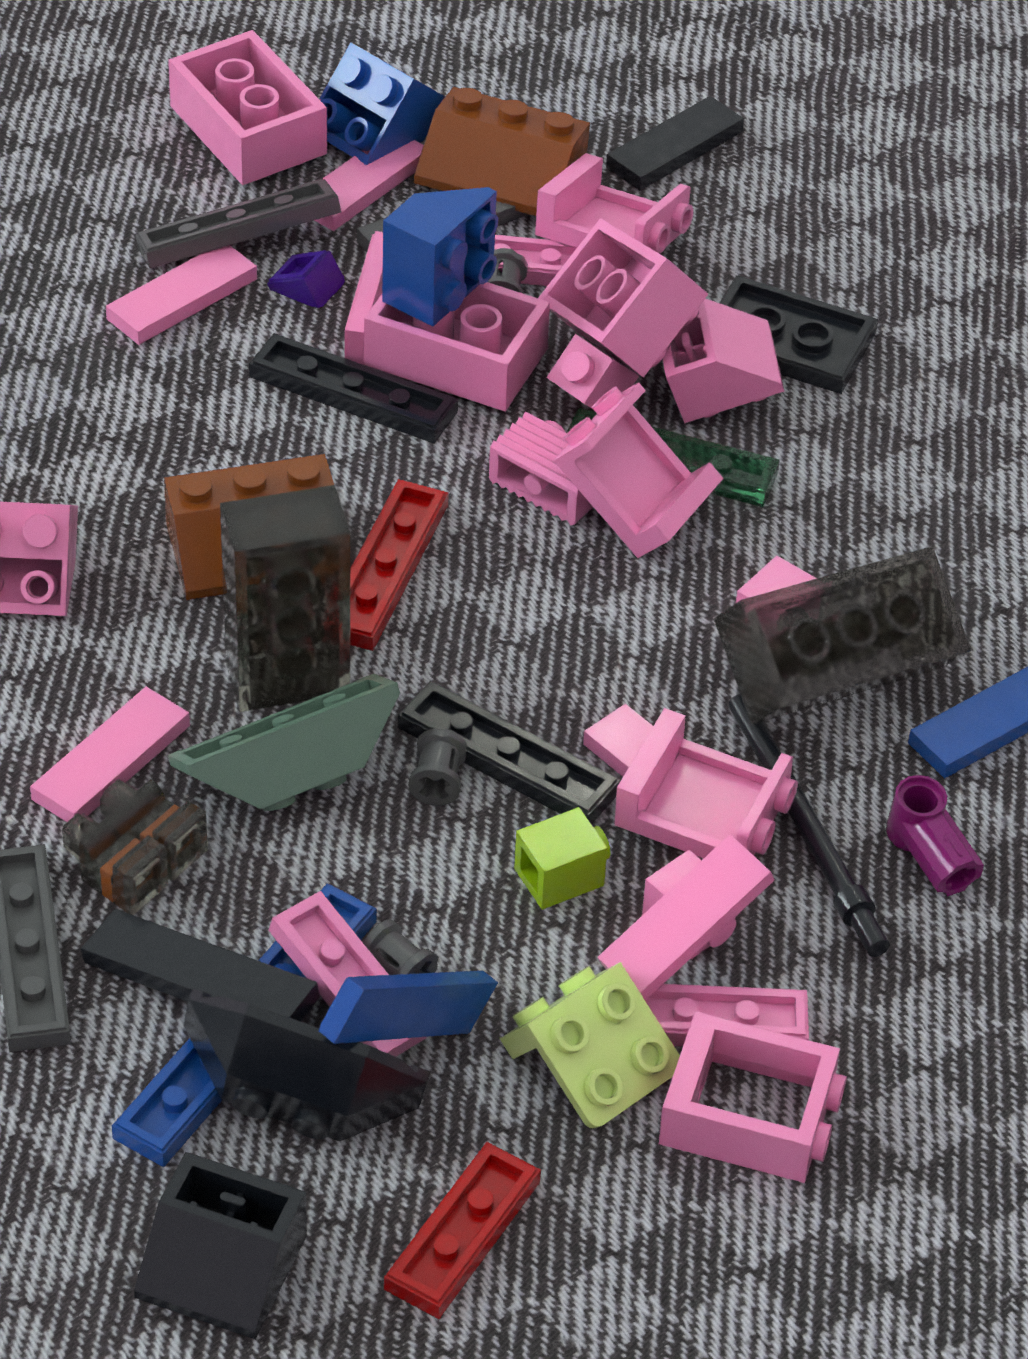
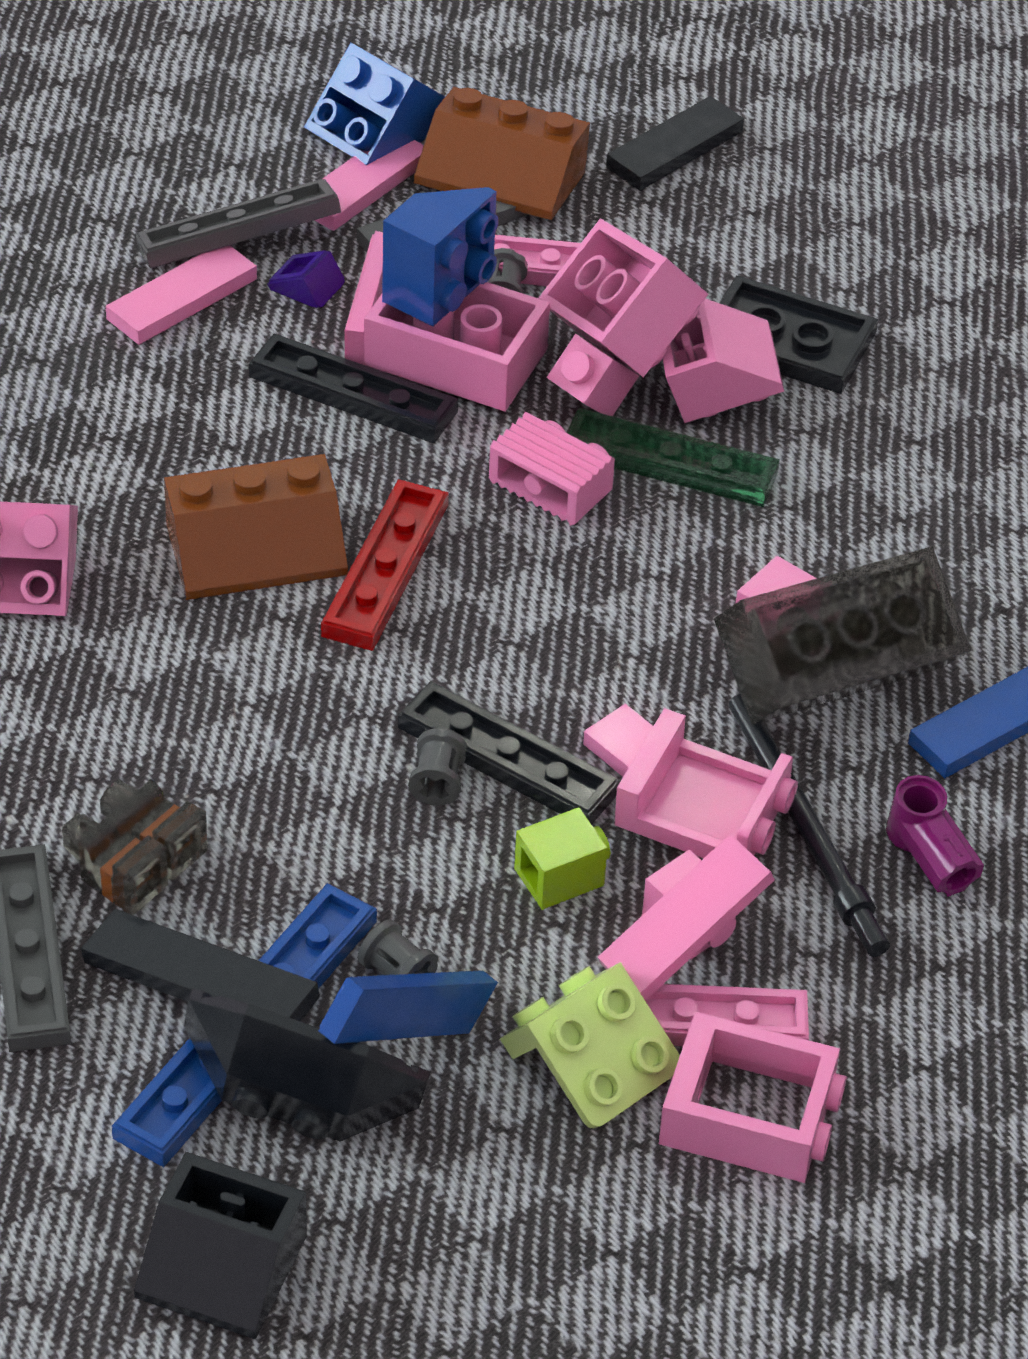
bright pink tile [30,686,190,827] -> none
bright pink brick [168,30,327,185] -> none
sand green wedge [168,673,400,811] -> none
clear smoke brick [220,485,350,712] -> none
bright pink plate [268,891,427,1057] -> none
red tile [384,1142,541,1319] -> none
bright pink panel [535,153,693,253] -> none
bright pink panel [554,382,723,558] -> none

